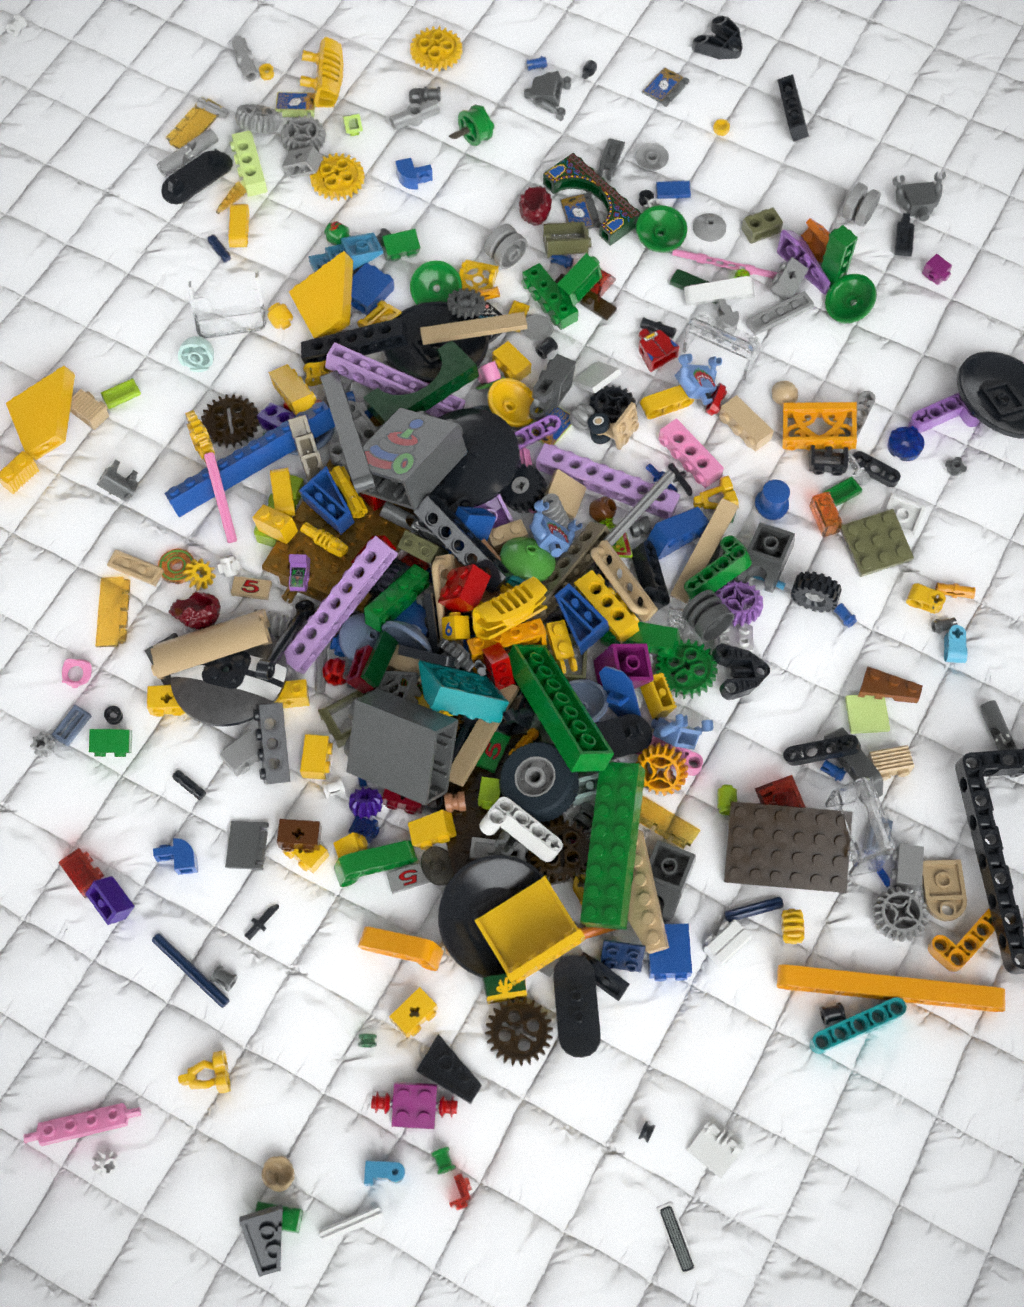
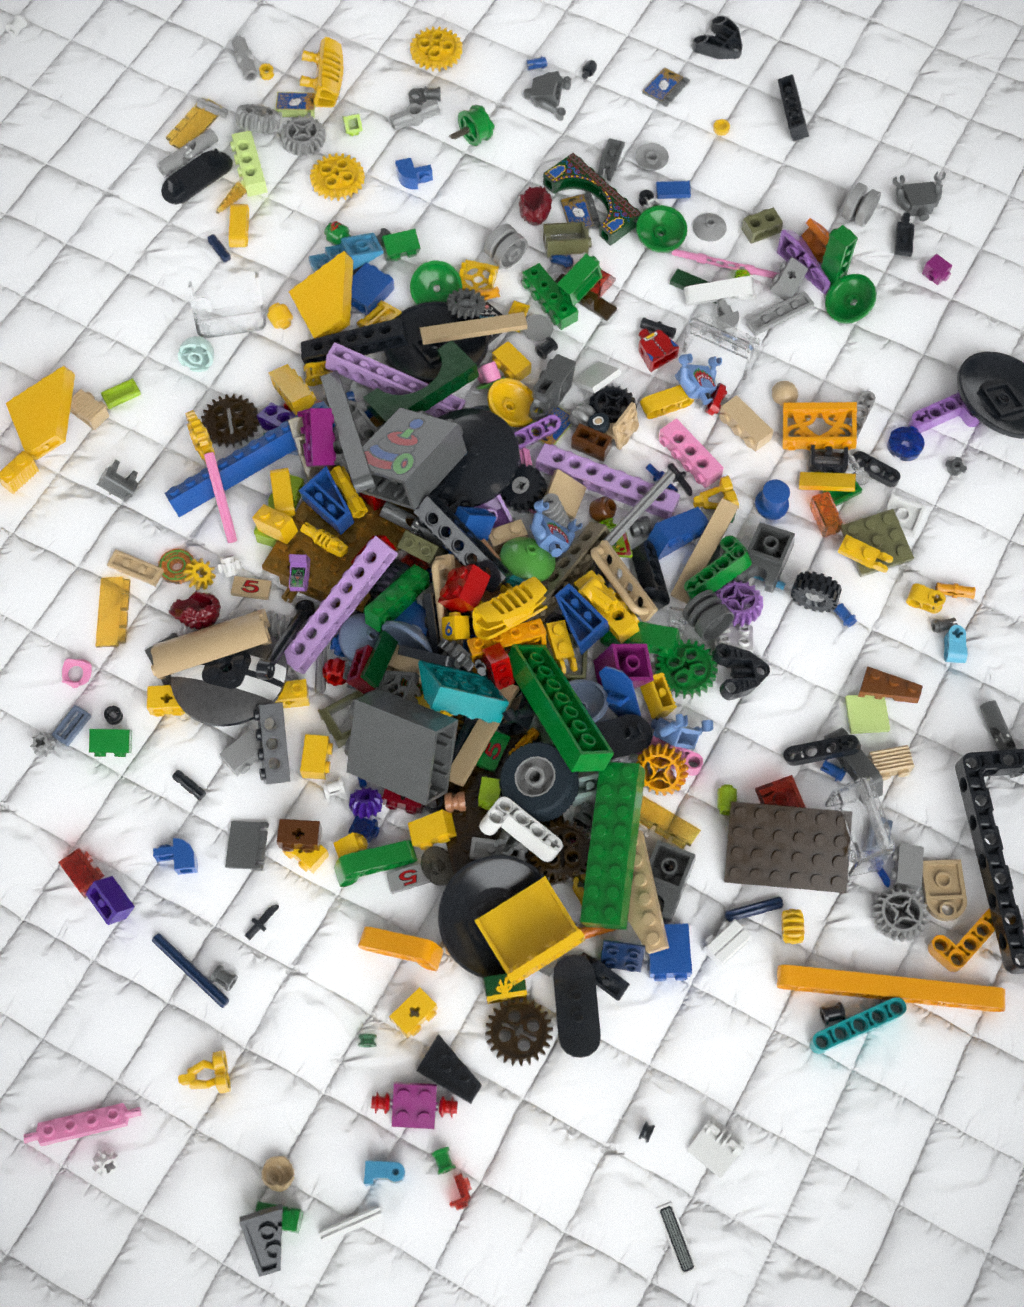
light grey brick [281,146,323,178] -> none
none -> magenta wedge [297,408,336,467]
none -> reddish brown brick [571,423,612,462]
none -> yellow piece [578,577,618,613]
none -> yellow tile [799,472,856,492]
none -> yellow hinge [838,534,893,573]

